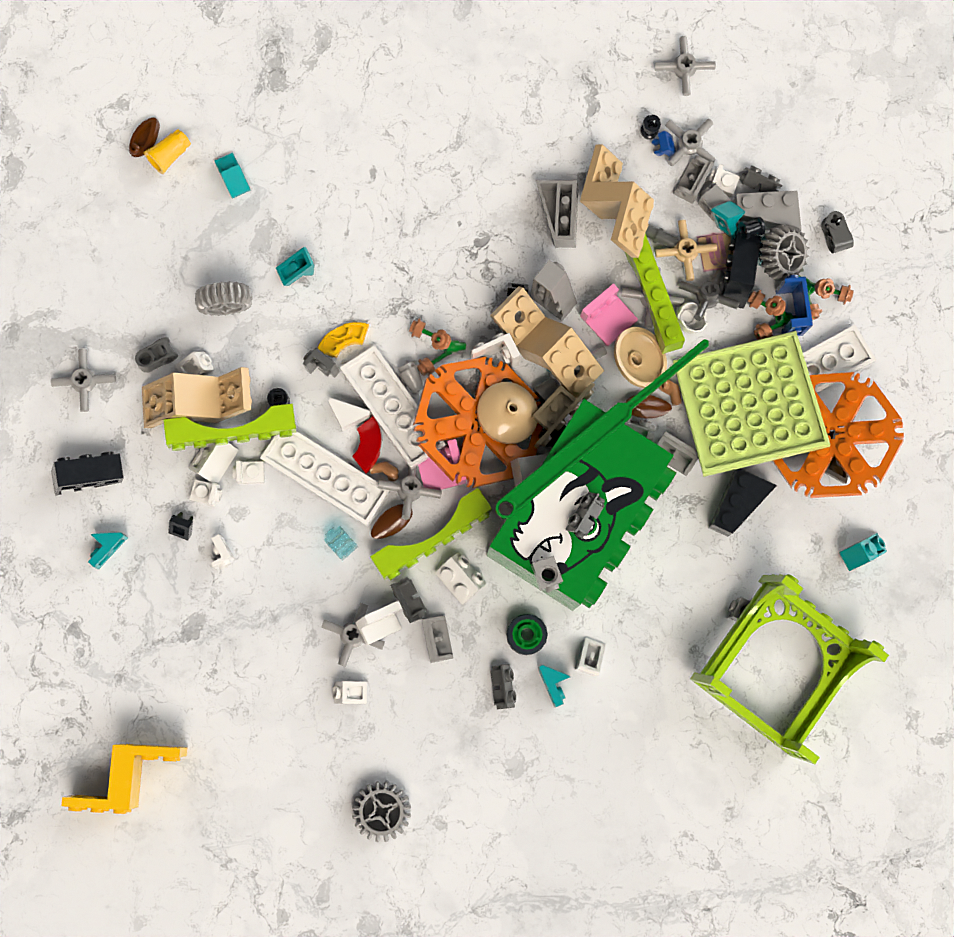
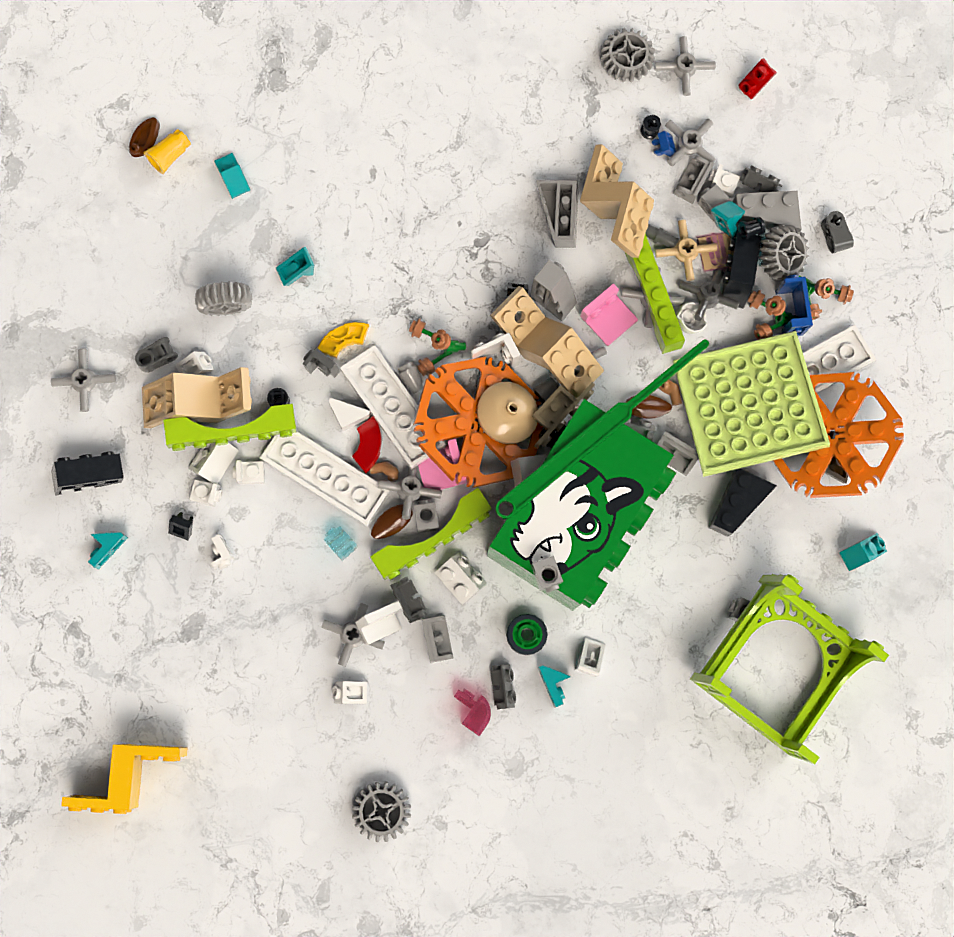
dark grey hinge [566,492,605,539] -> none
tan dish [614,327,667,388] -> none
none -> light grey brick [414,500,439,533]
none -> clear pink brick [454,689,491,737]
none -> light grey gear [601,27,655,83]
none -> red hips [738,58,777,99]

